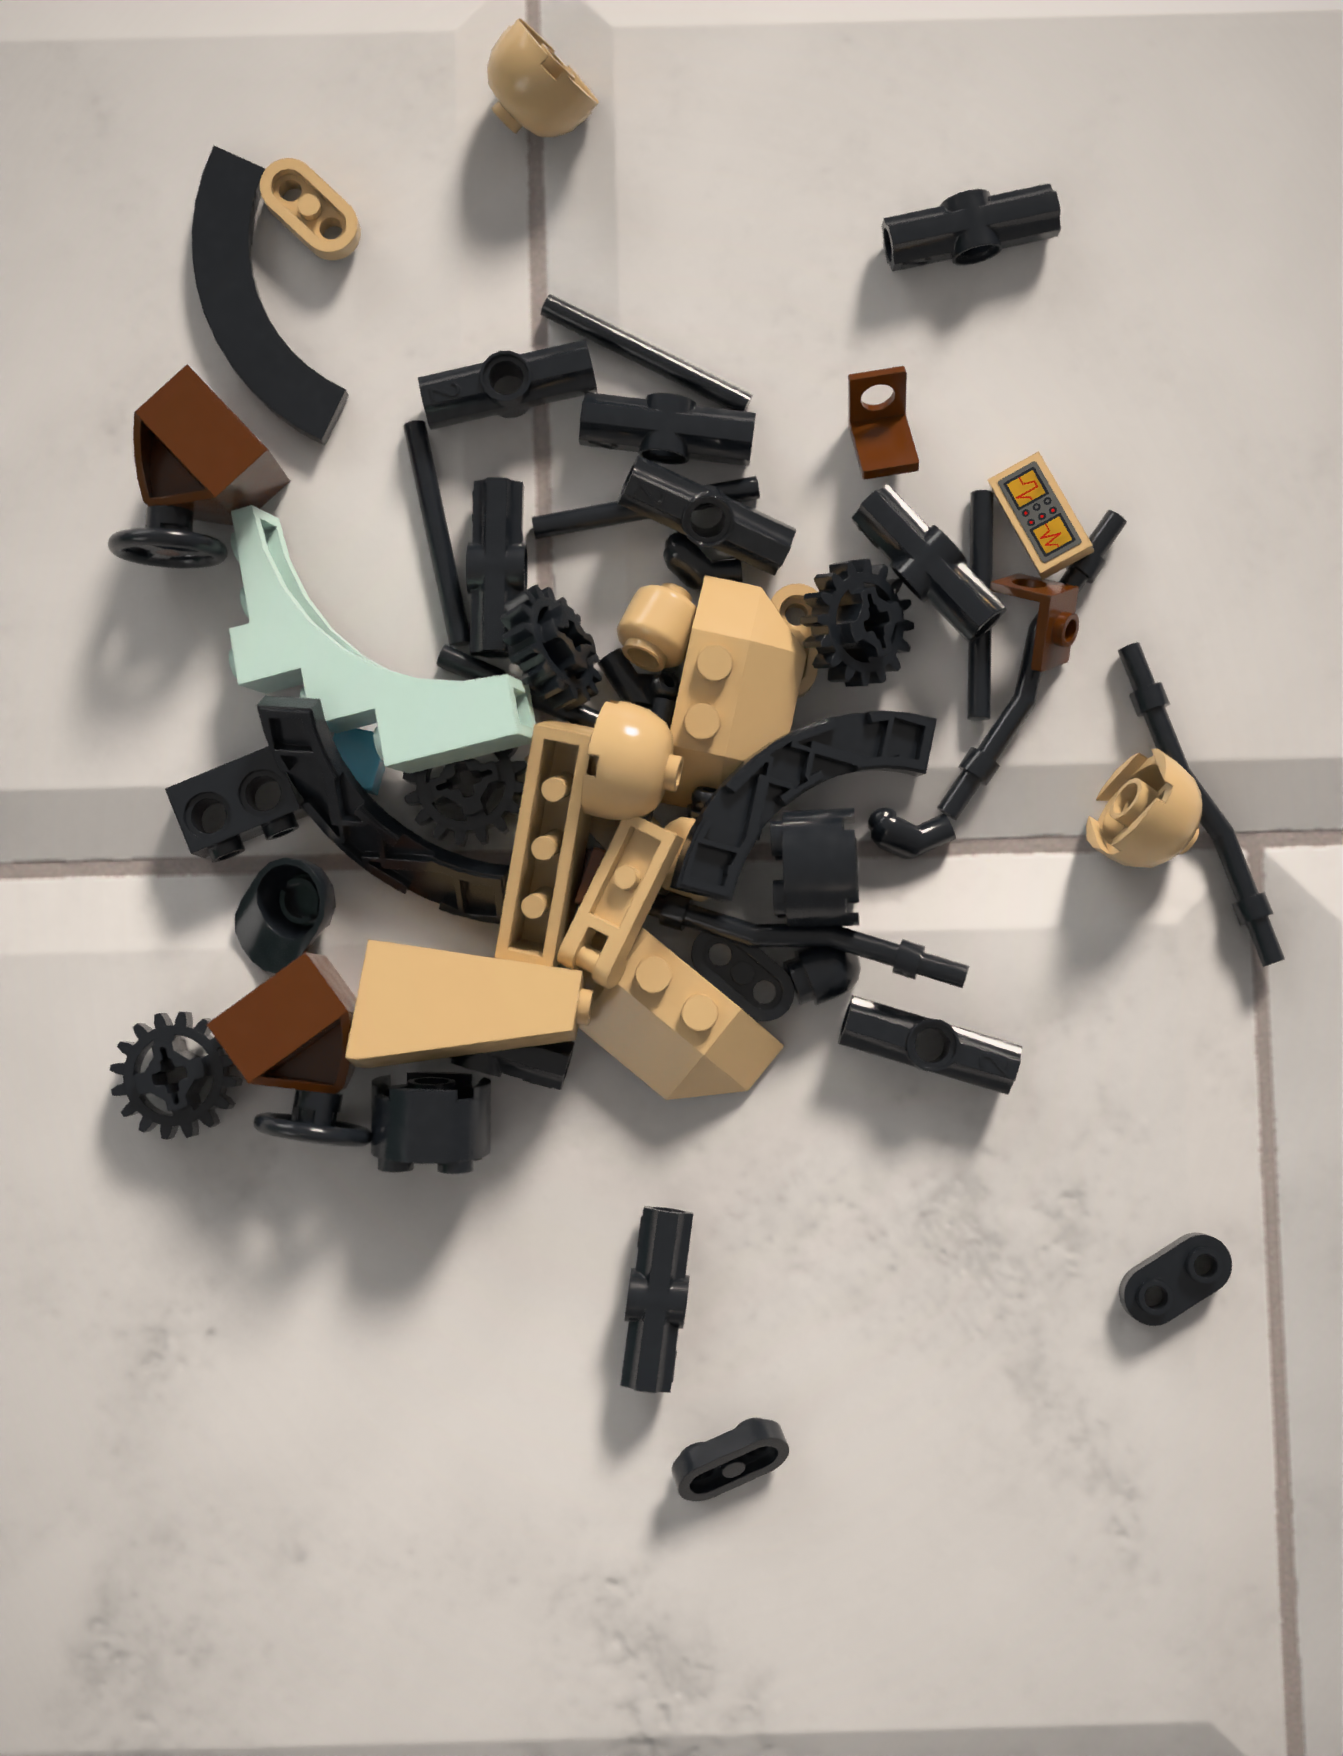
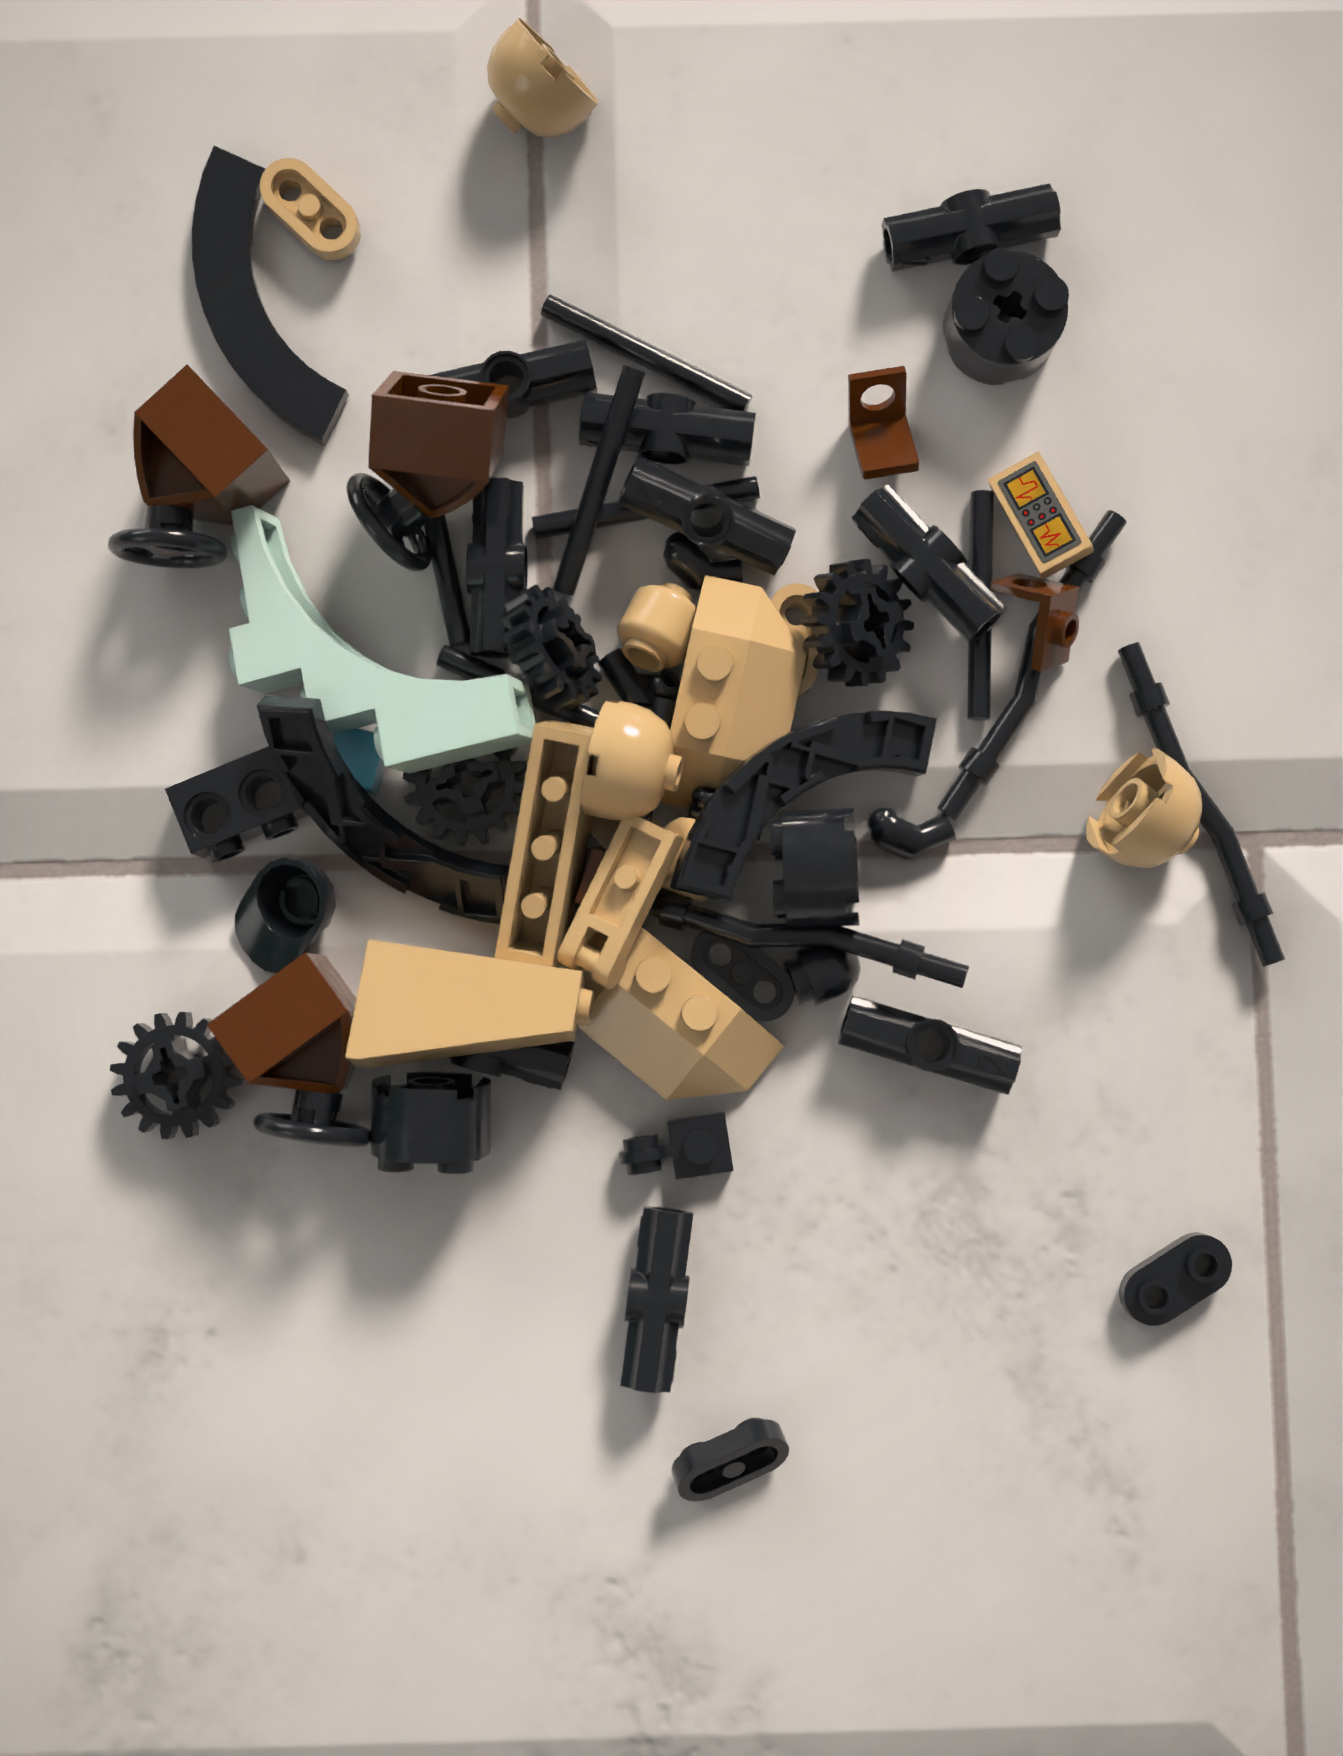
none -> reddish brown piece [346,371,509,572]
none -> black bar [552,365,646,596]
none -> black plate [619,1112,734,1180]
none -> black brick [943,247,1069,385]

